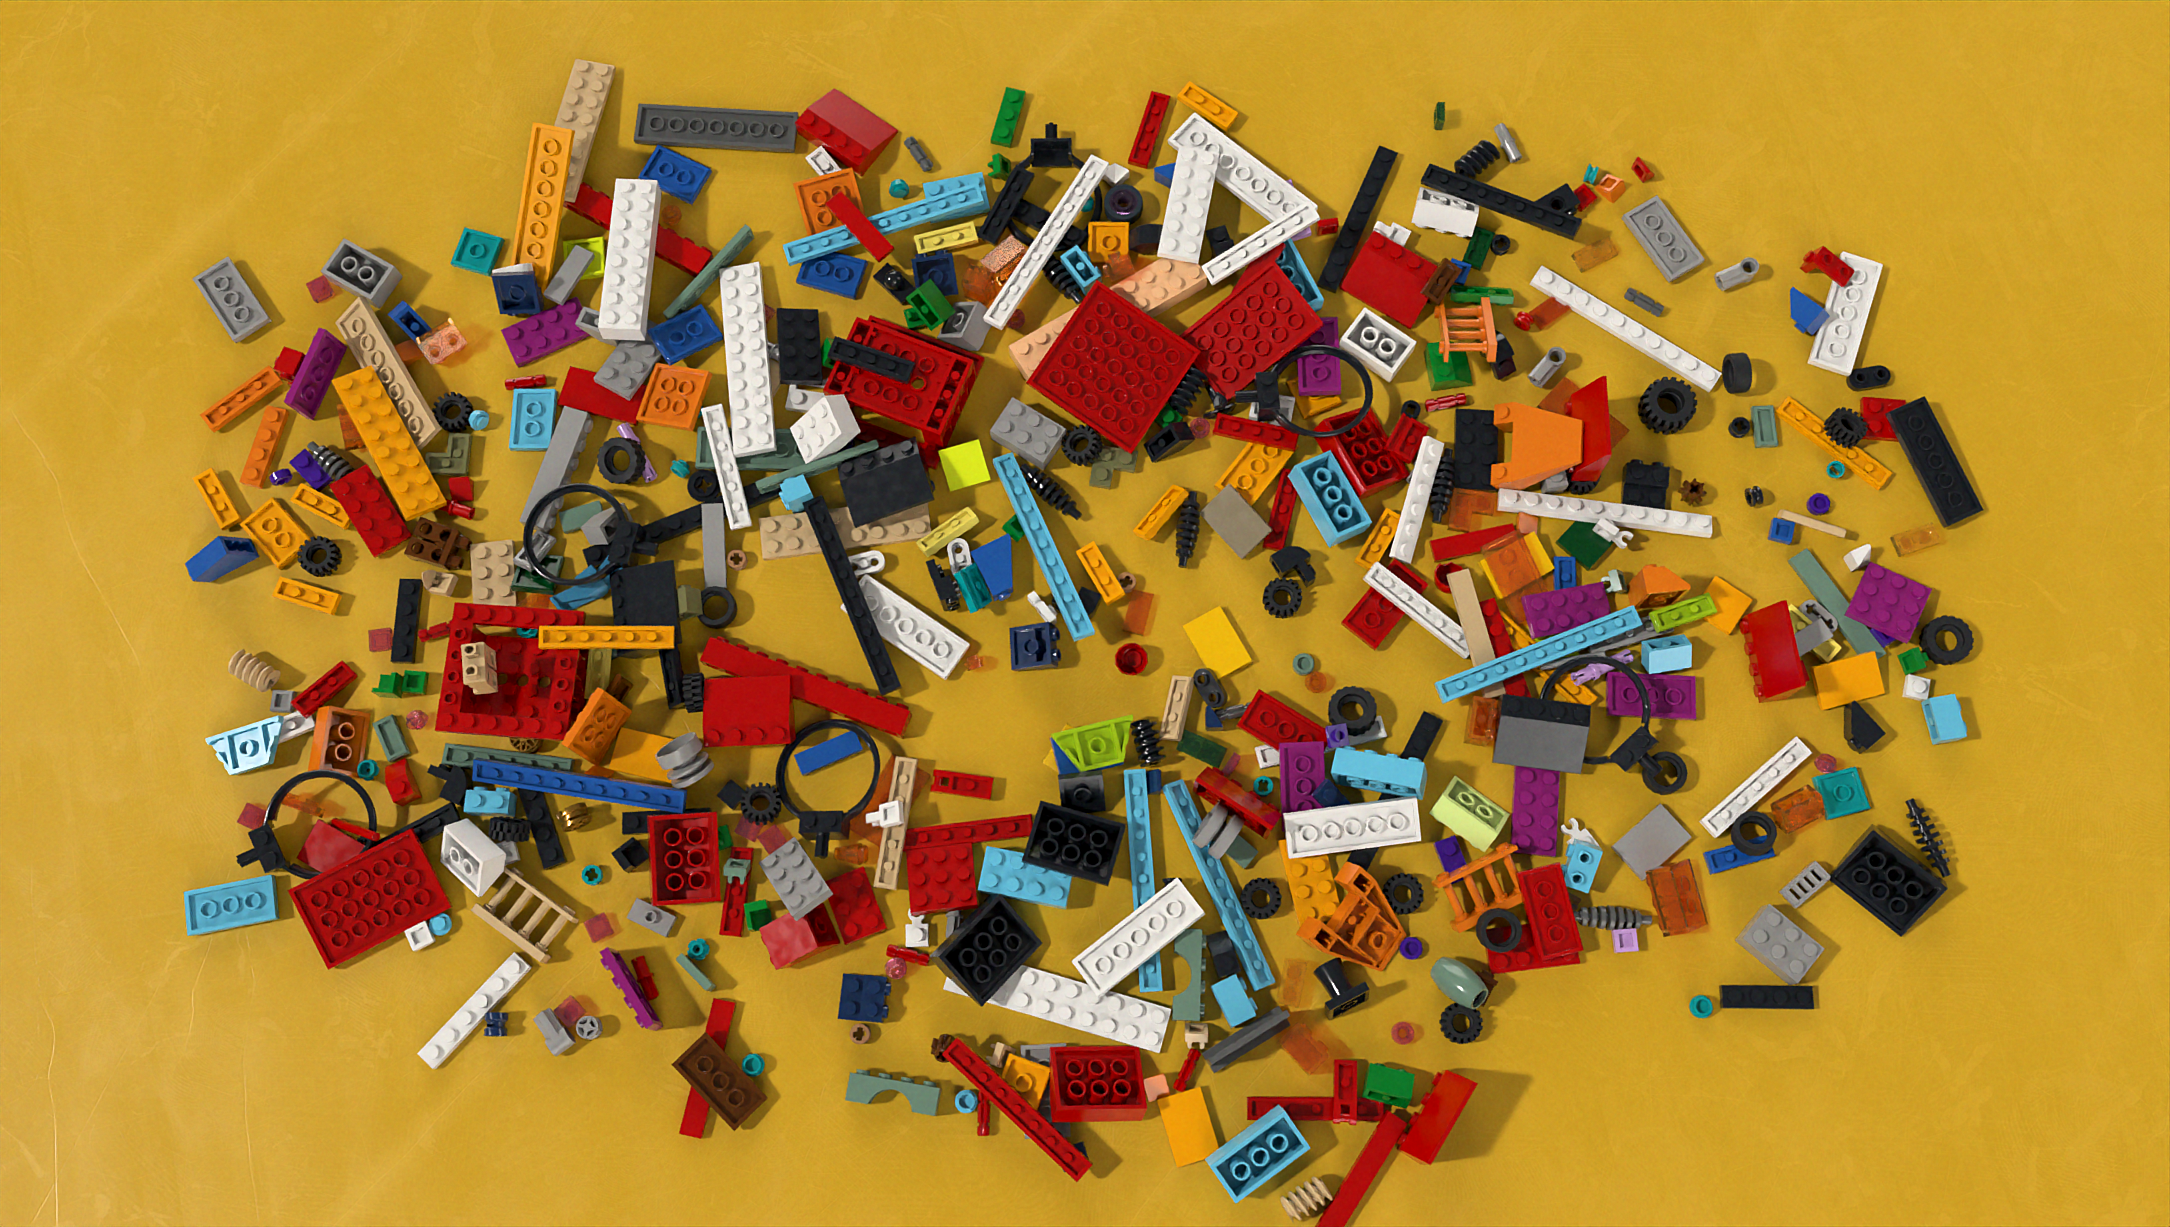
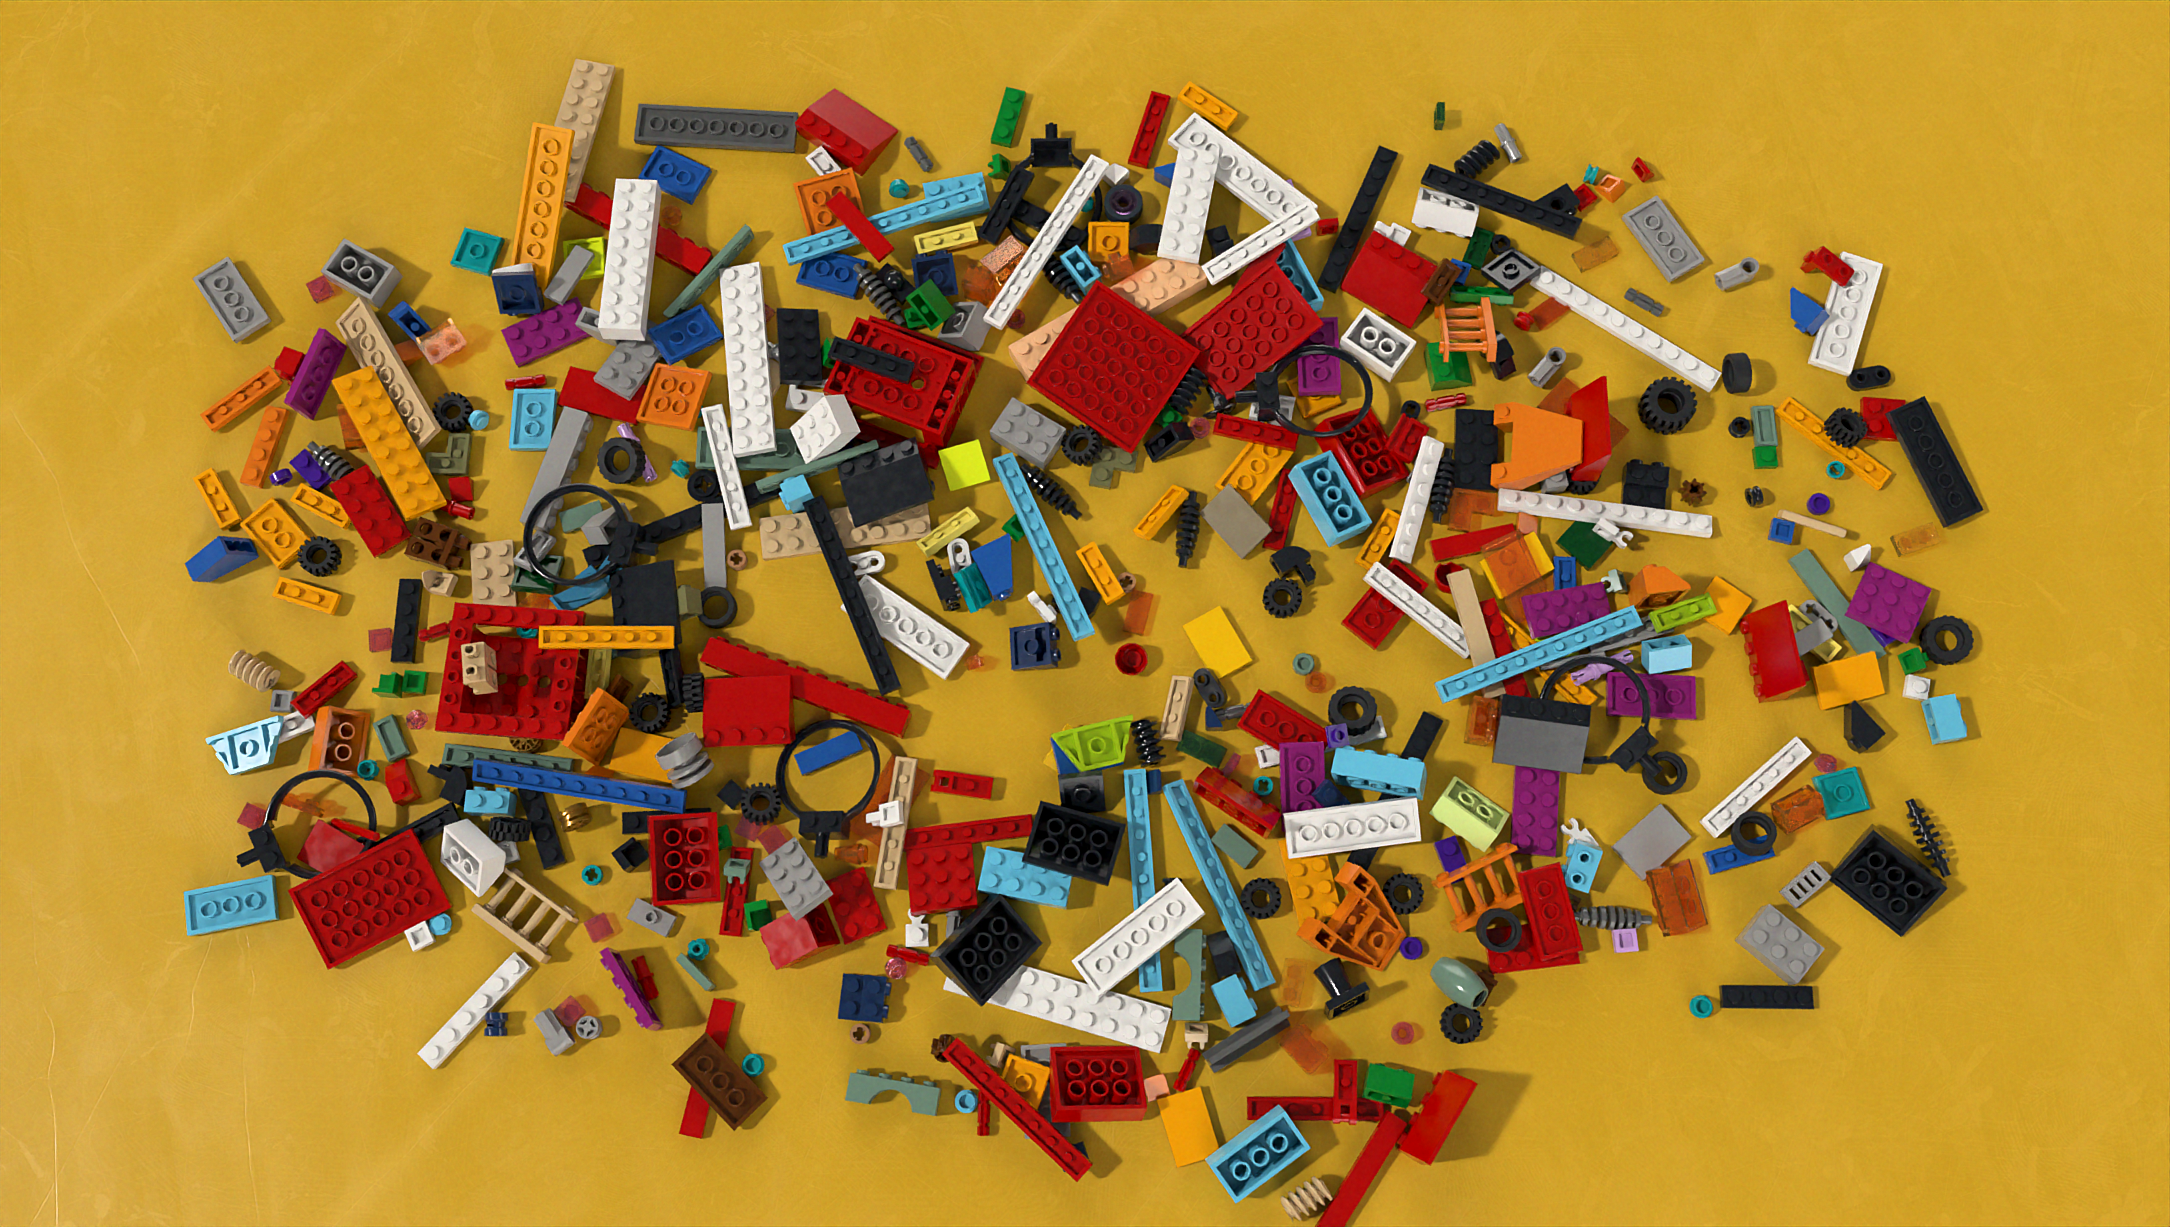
light grey wheel [1192,802,1245,860] -> none
none -> black tyre [628,692,671,734]
none -> dark grey piece [853,263,905,326]
none -> black plate [1481,247,1541,295]
none -> green plate [1752,446,1778,469]

